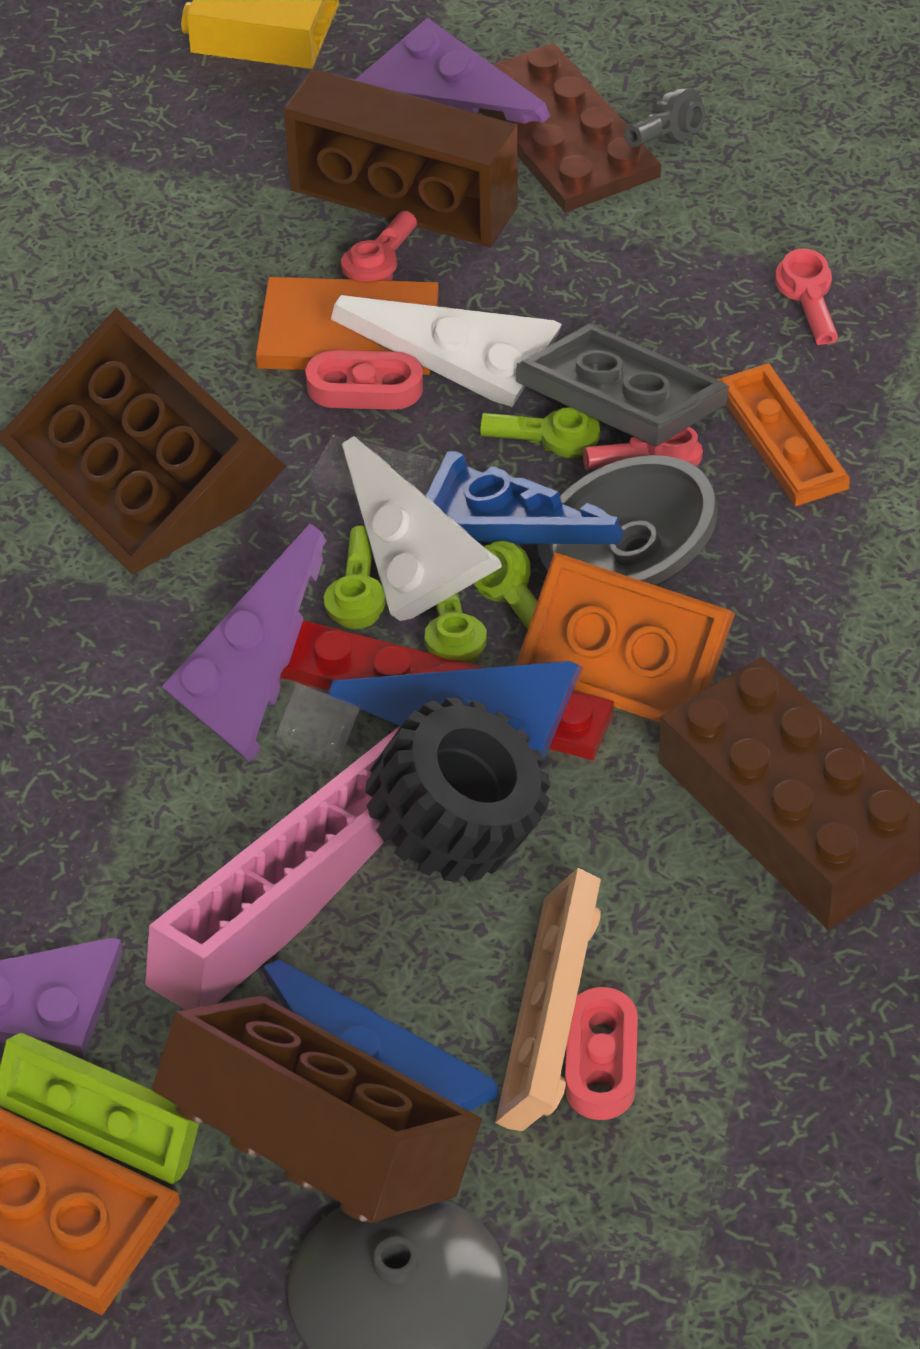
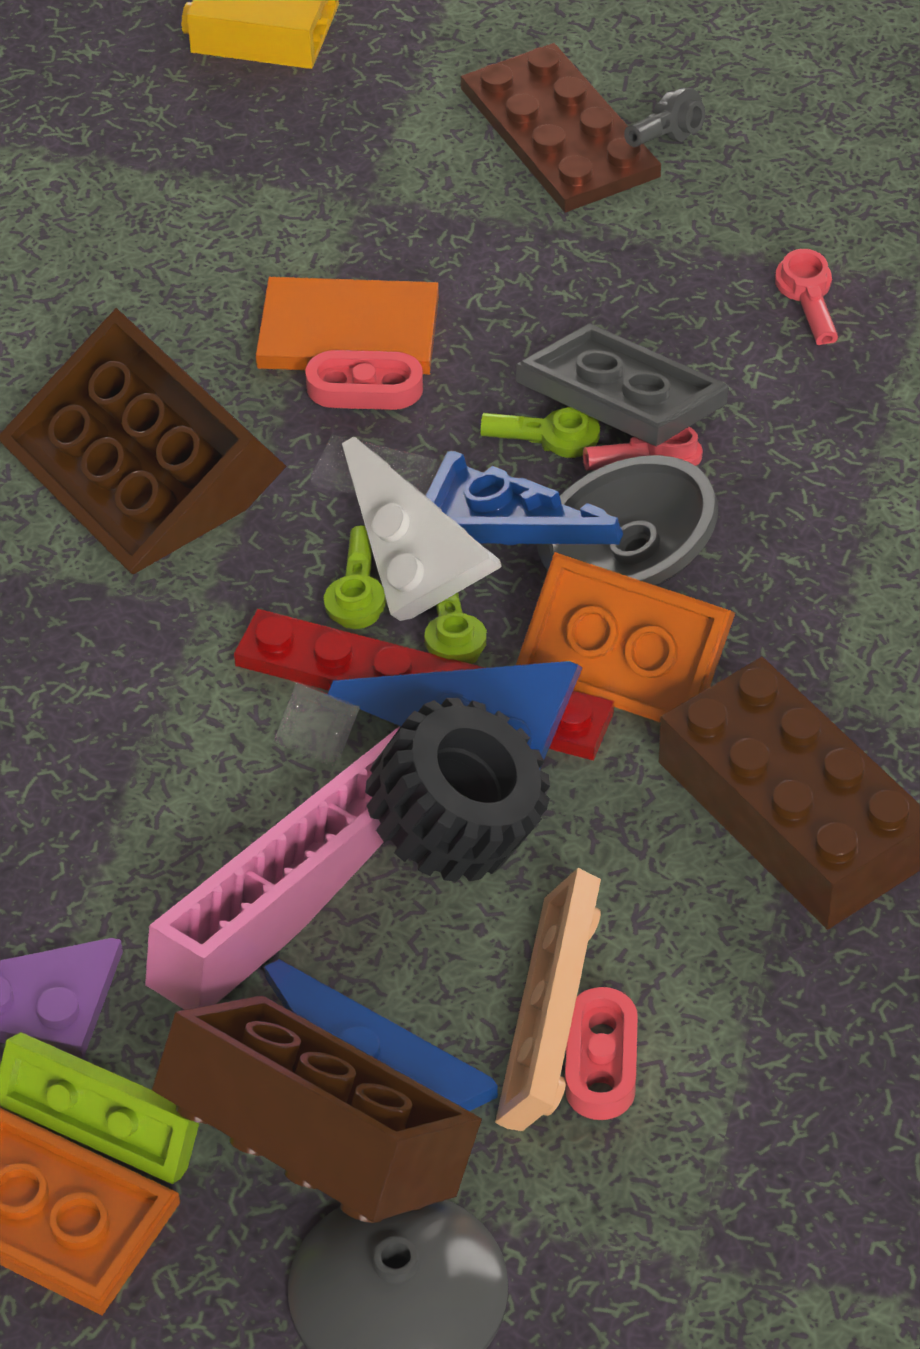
medium lavender wing [162,523,327,762] -> none
reddish brown brick [284,68,518,248] -> none
white wing [331,295,562,407] -> none
coral plate [341,211,417,282] -> none
medium lavender wing [355,18,550,123] -> none
lime plate [474,541,537,630] -> none
orange tile [717,363,850,507] -> none

